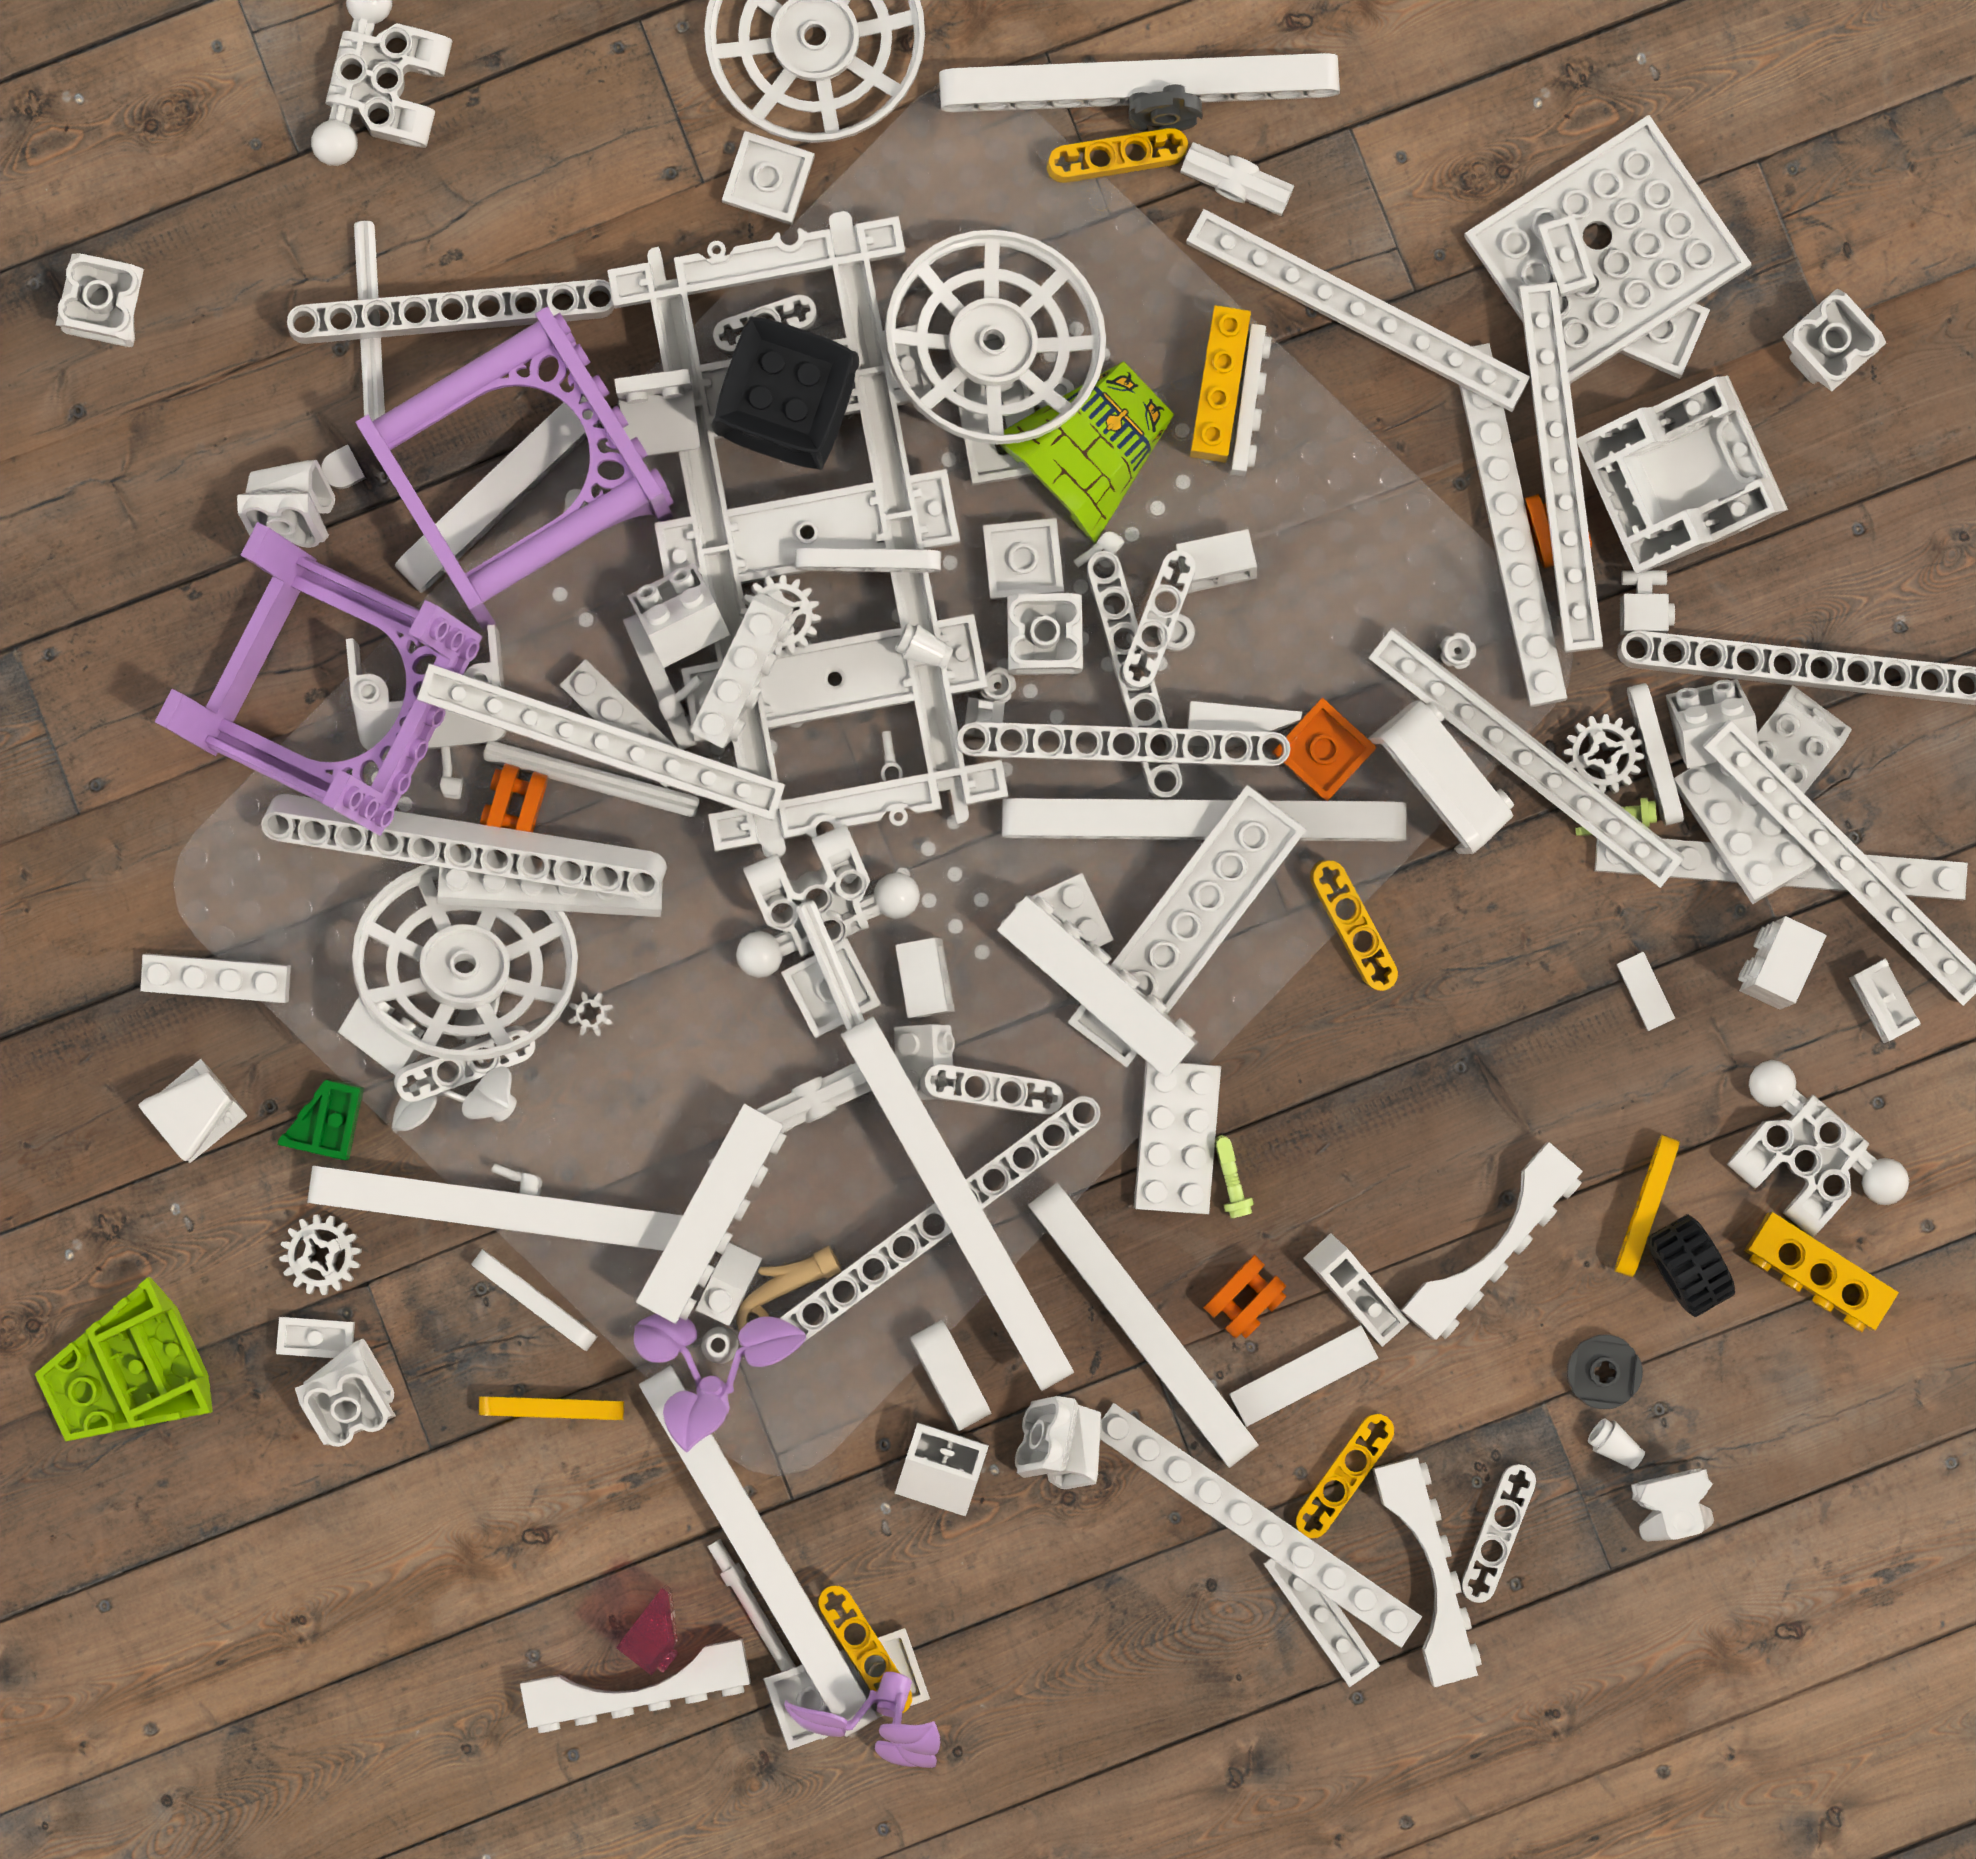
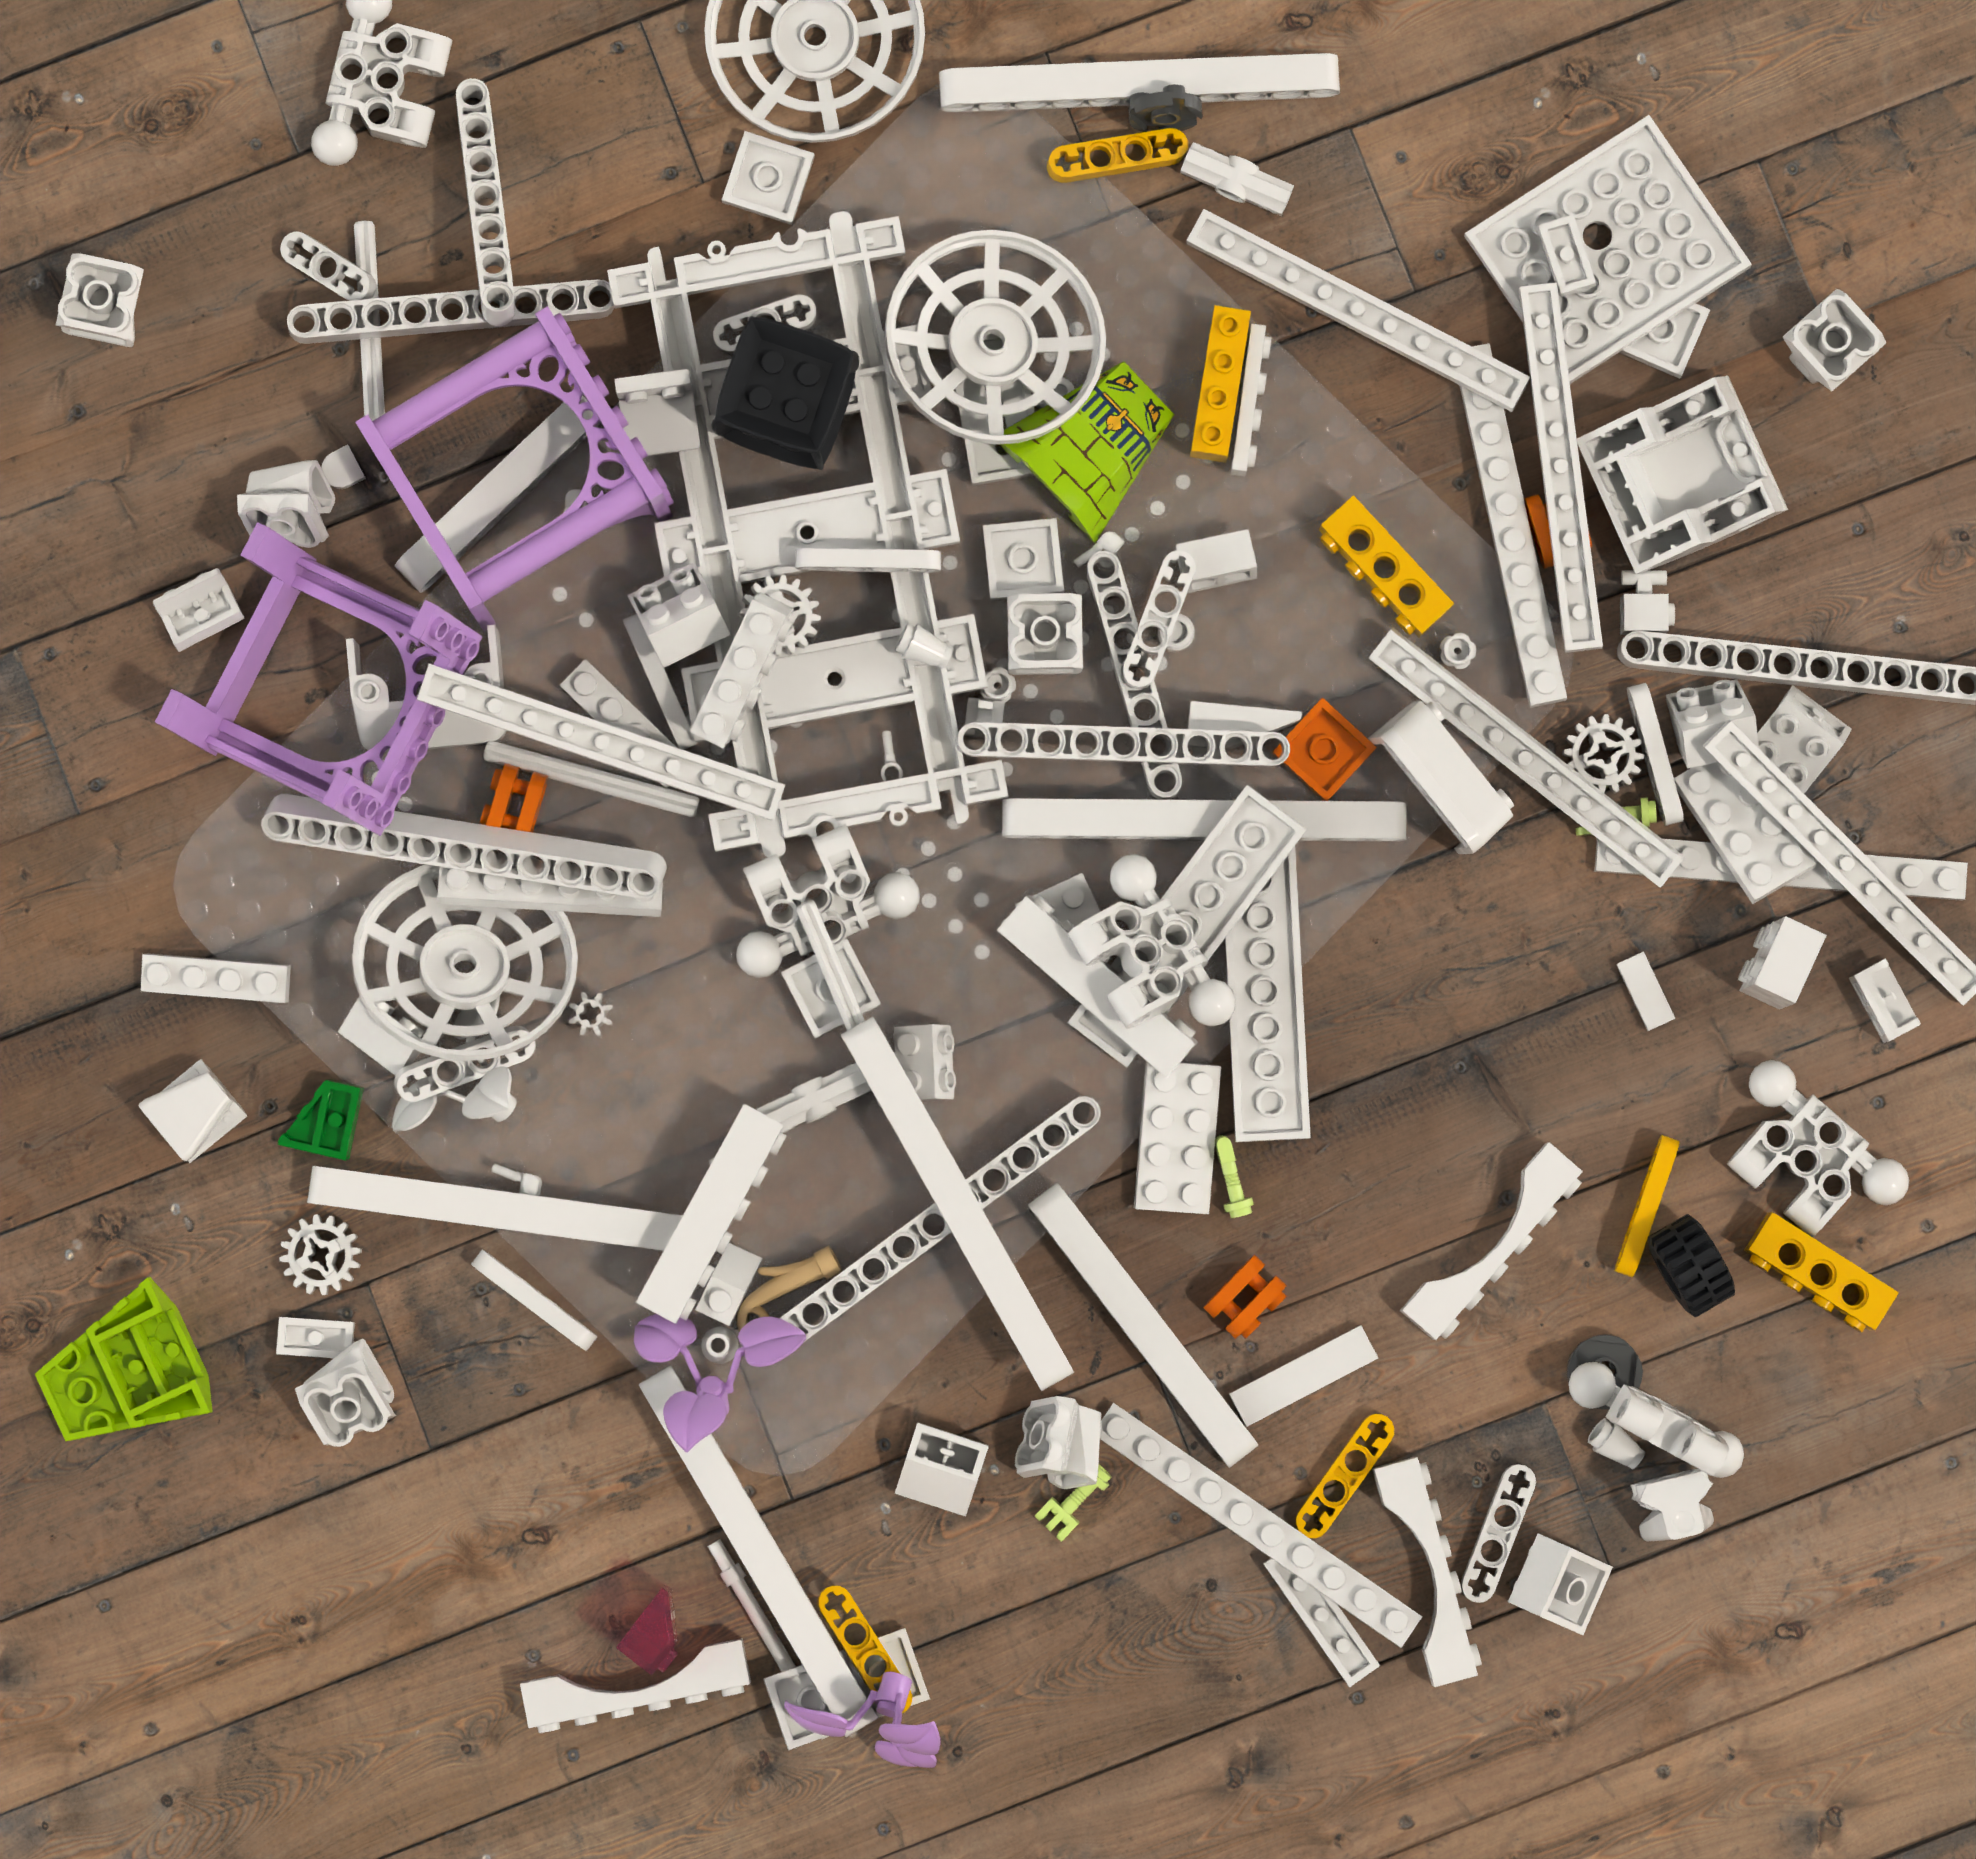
white hand [440,747,463,799] -> none
yellow beam [478,1396,624,1420] -> none
white hand [659,675,703,720] -> none
white hinge [895,938,955,1018] -> none
white beam [909,1320,992,1431] -> none
white beam [920,1064,1063,1115] -> none
white slope [1303,1233,1410,1347] -> none
yellow beam [1310,859,1398,991] -> none
none -> white bracket [153,568,245,652]
none -> white beam [280,231,376,301]
none -> white beam [456,78,515,326]
none -> yellowish green hinge [1034,1464,1111,1542]
none -> white connector [1067,854,1236,1029]
none -> white plate [1225,847,1311,1142]
none -> yellow brick [1319,495,1454,638]
none -> white slope [1508,1534,1613,1635]
none -> white connector [1569,1362,1744,1478]

